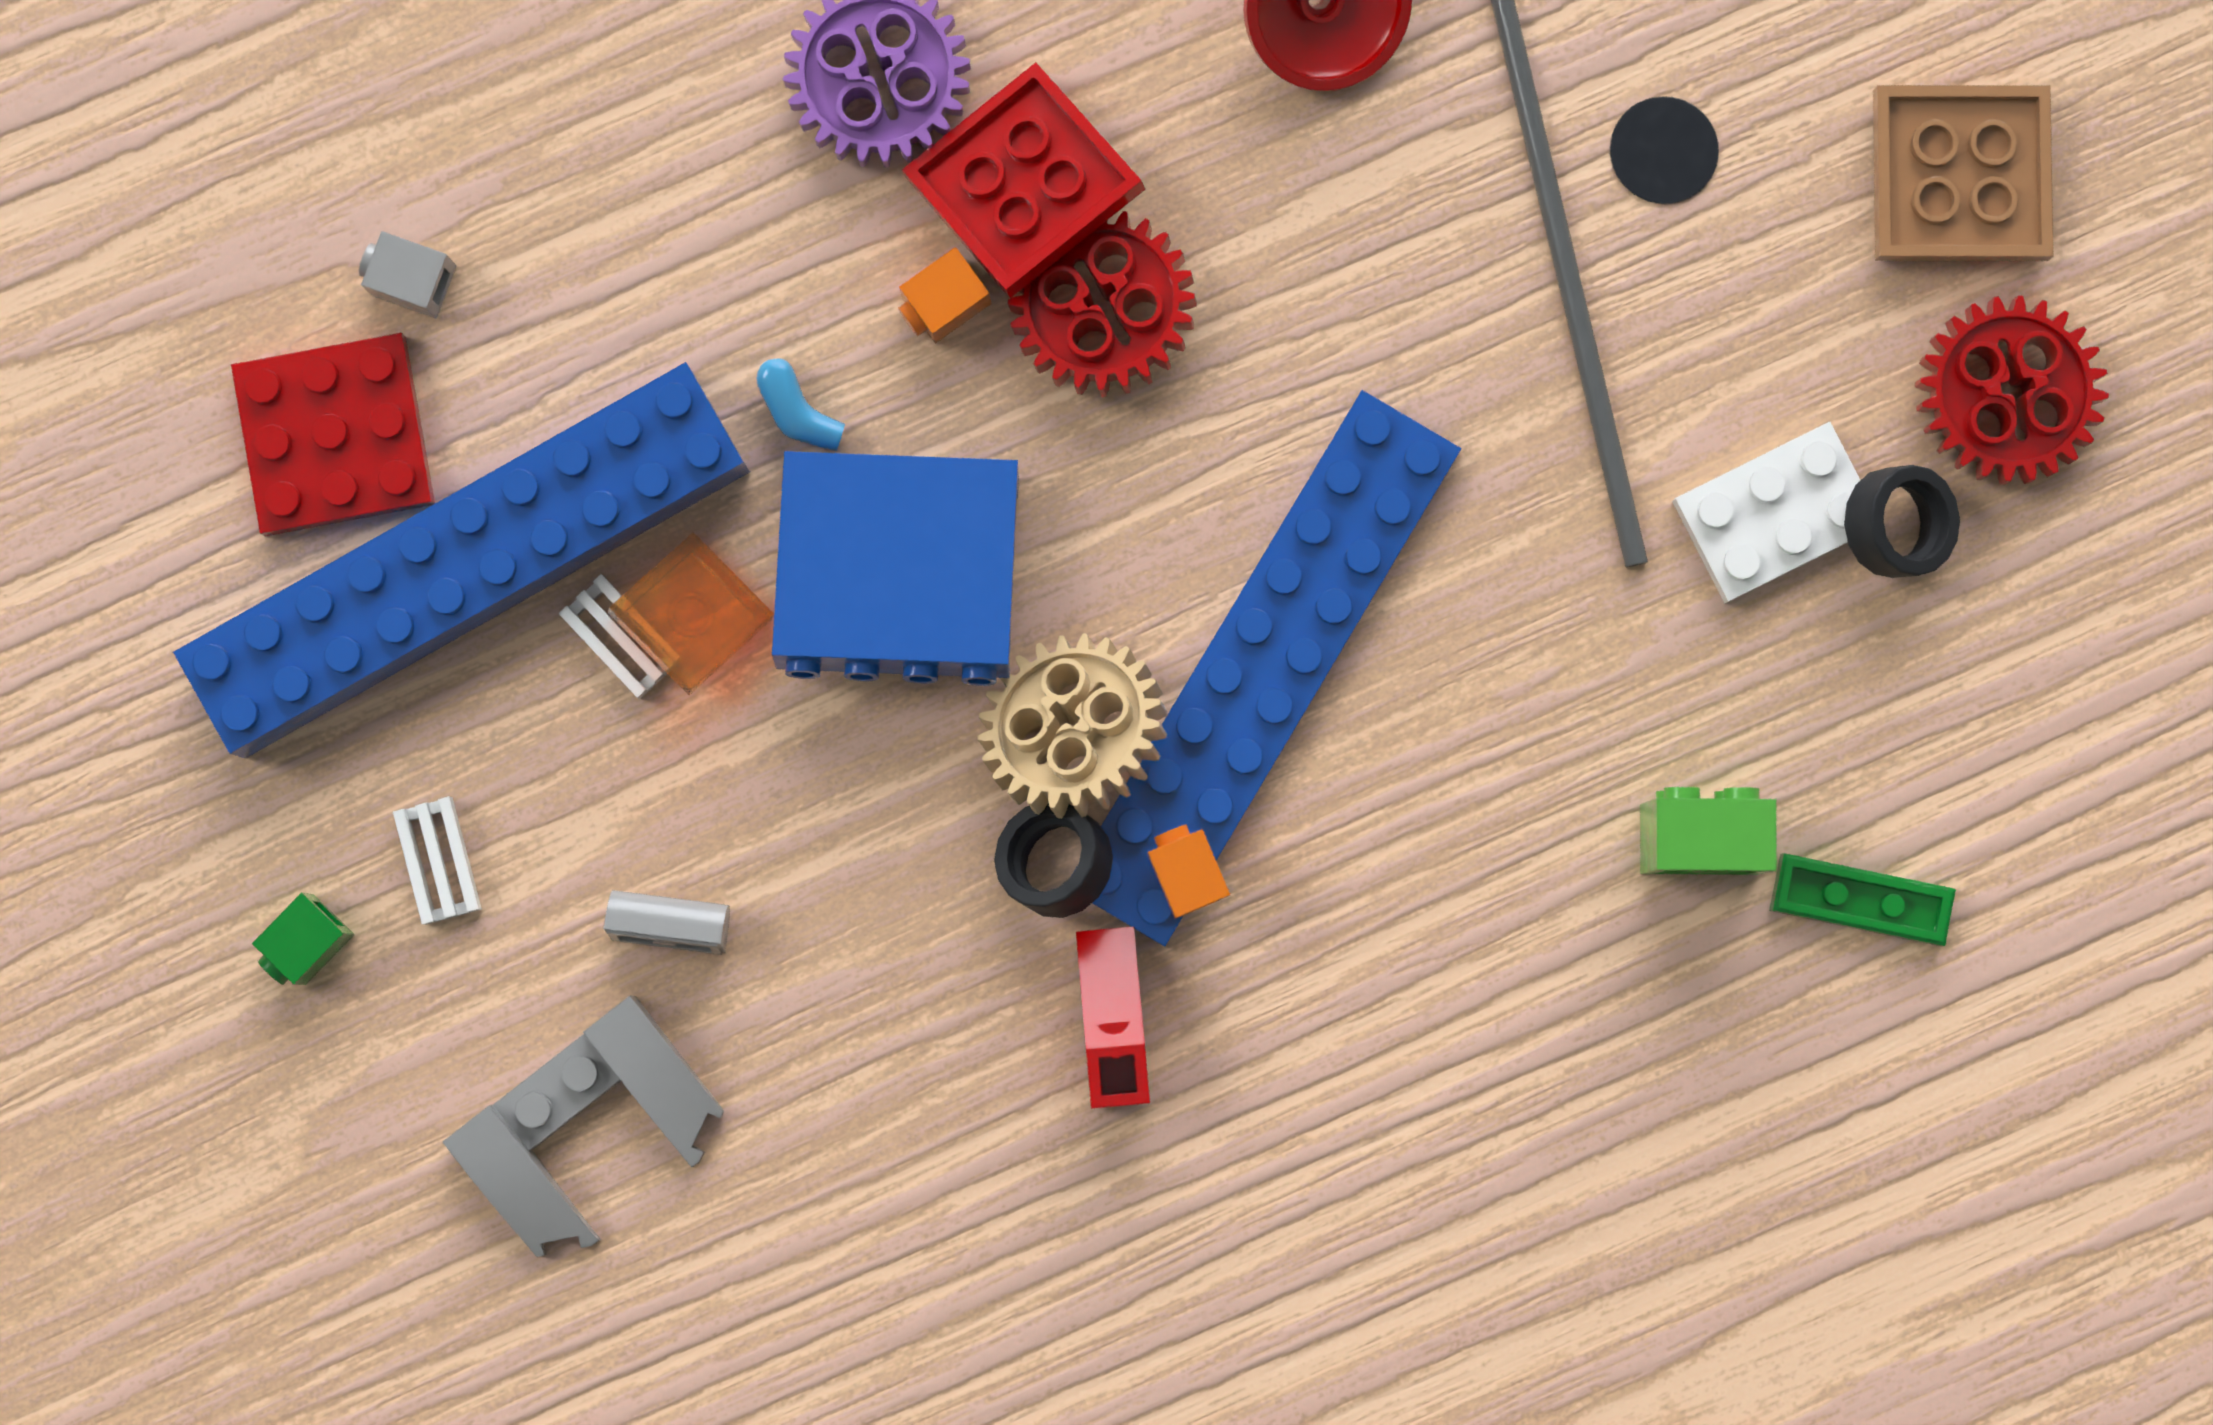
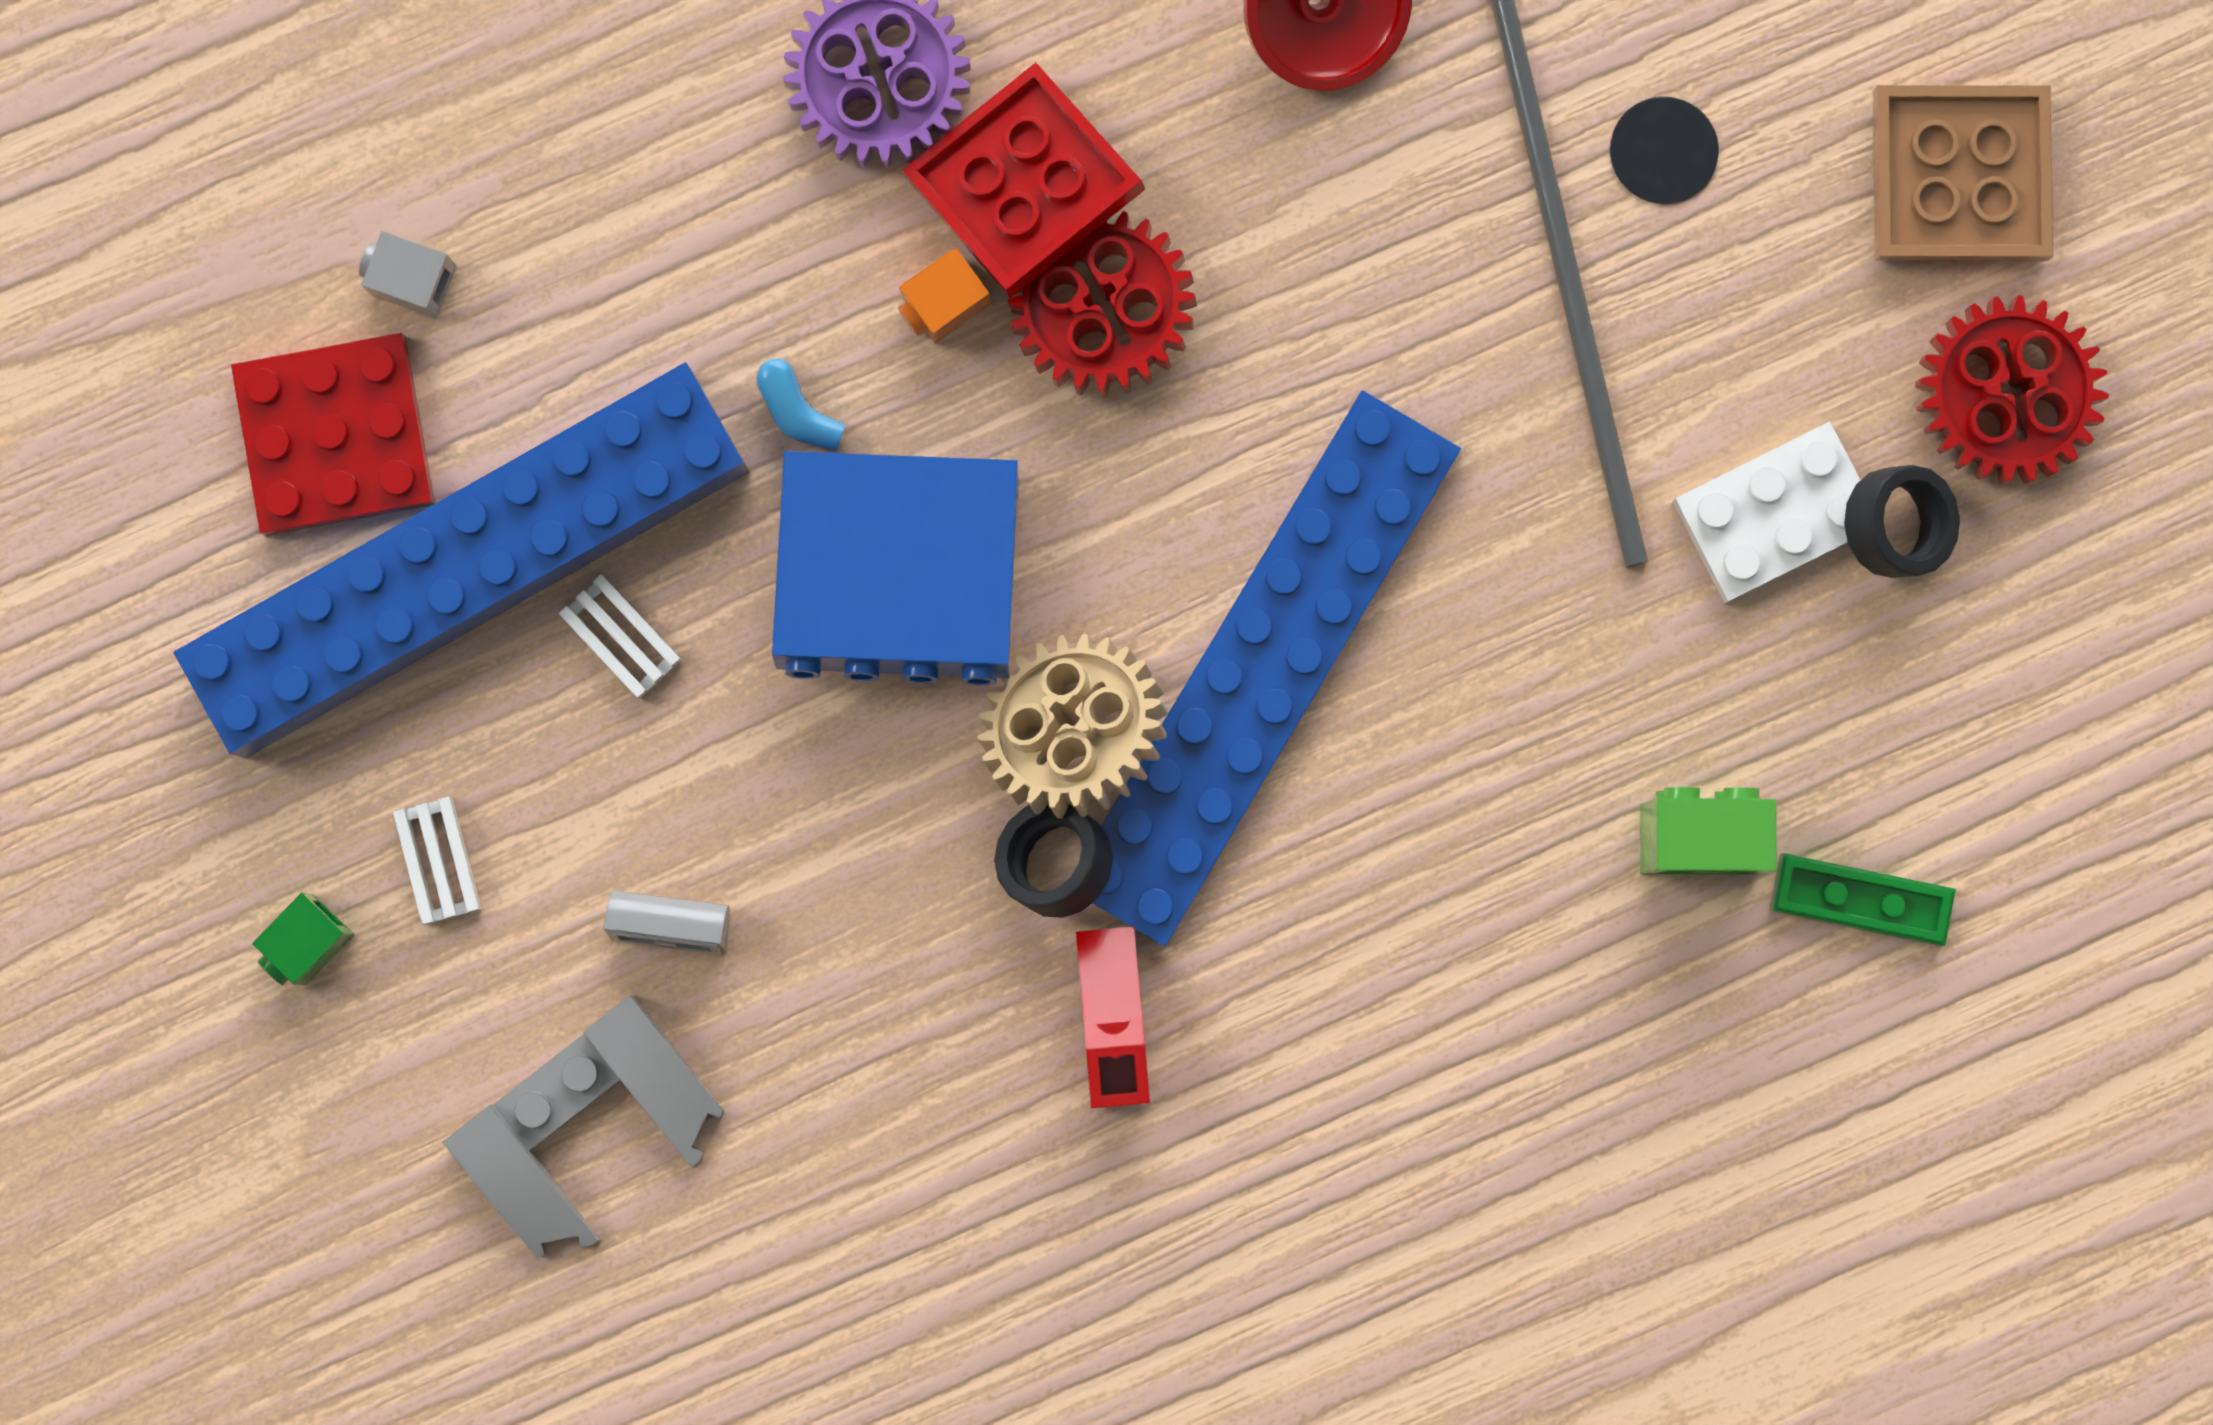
clear orange tile [608,532,774,696] -> none
orange brick [1147,824,1230,919] -> none

